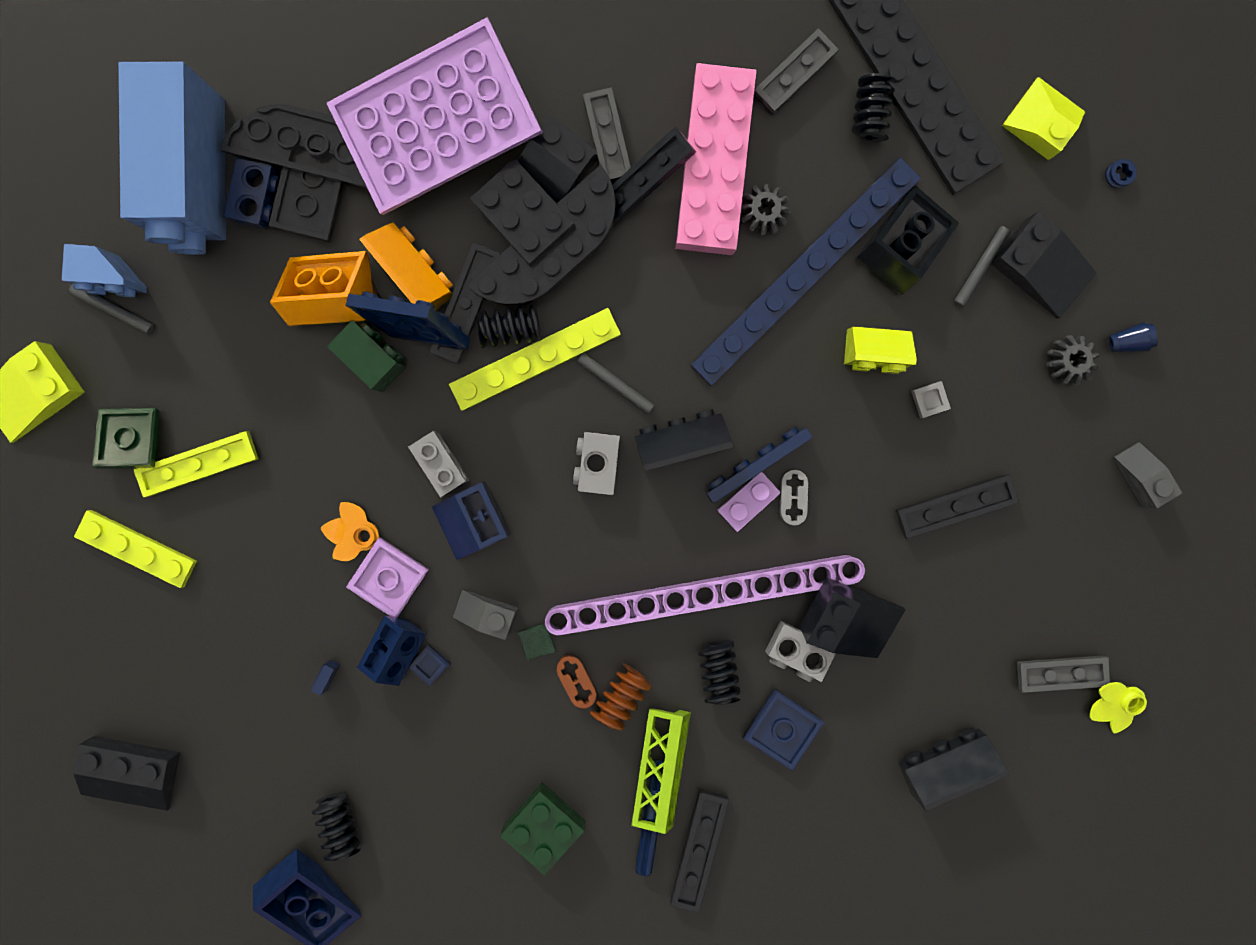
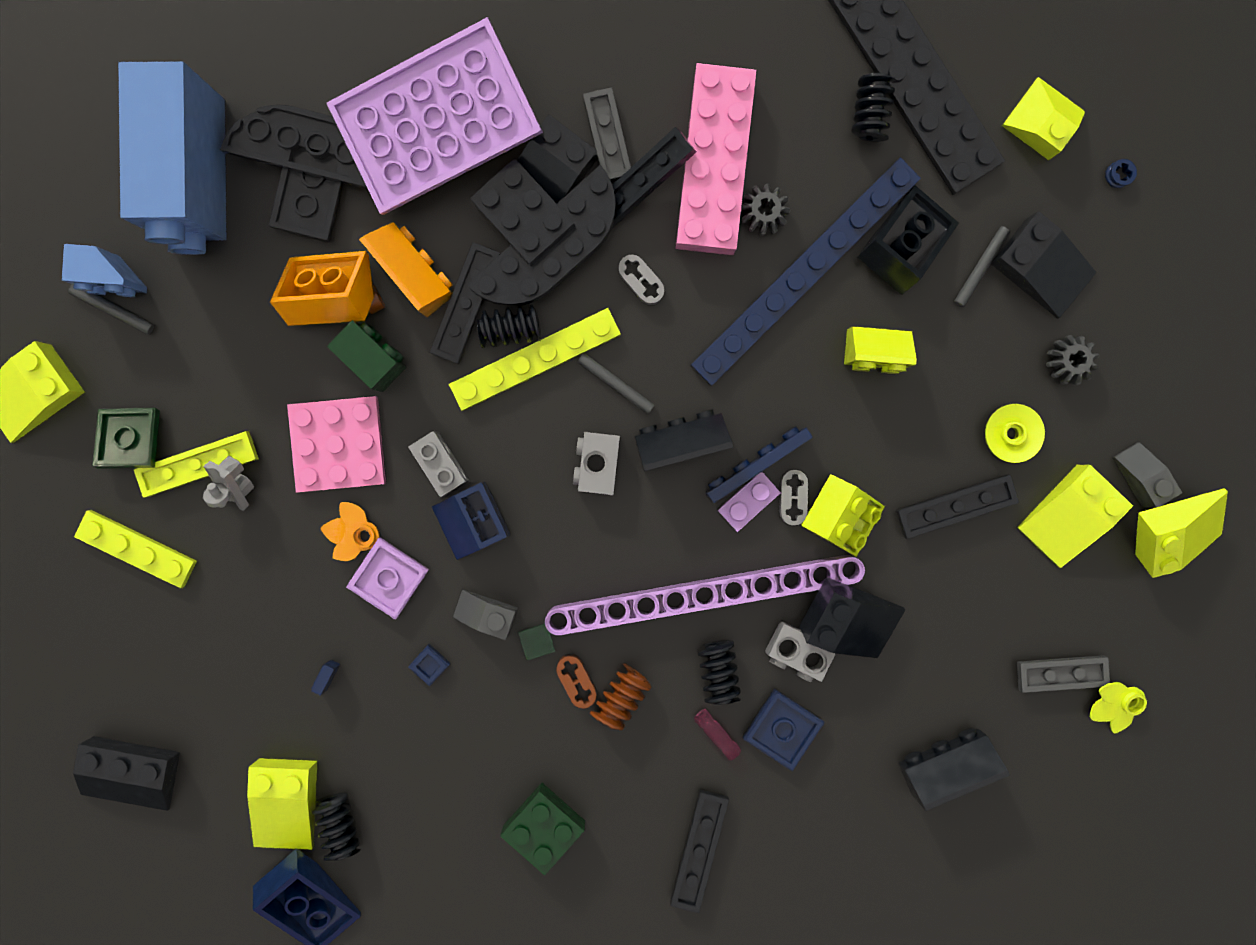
dark blue brick [224,158,280,230] -> none
dark blue plate [346,292,470,350] -> none
dark blue brick [357,616,426,686] -> none
lime fence [631,708,691,834] -> none
dark blue axle [635,759,665,876] -> none
dark grey plate [754,28,839,114] -> none
light grey plate [911,381,951,419] -> none
dark blue cone [1109,322,1158,352] -> none
none -> light grey hips [203,456,254,511]
none -> neon yellow slope [247,758,317,850]
none -> bright pink plate [287,396,386,493]
none -> light grey beam [619,254,664,305]
none -> clear pink axle [694,709,741,760]
none -> neon yellow slope [801,474,885,557]
none -> neon yellow dish [985,404,1045,463]
none -> neon yellow slope [1017,464,1133,568]
none -> neon yellow slope [1135,488,1228,578]

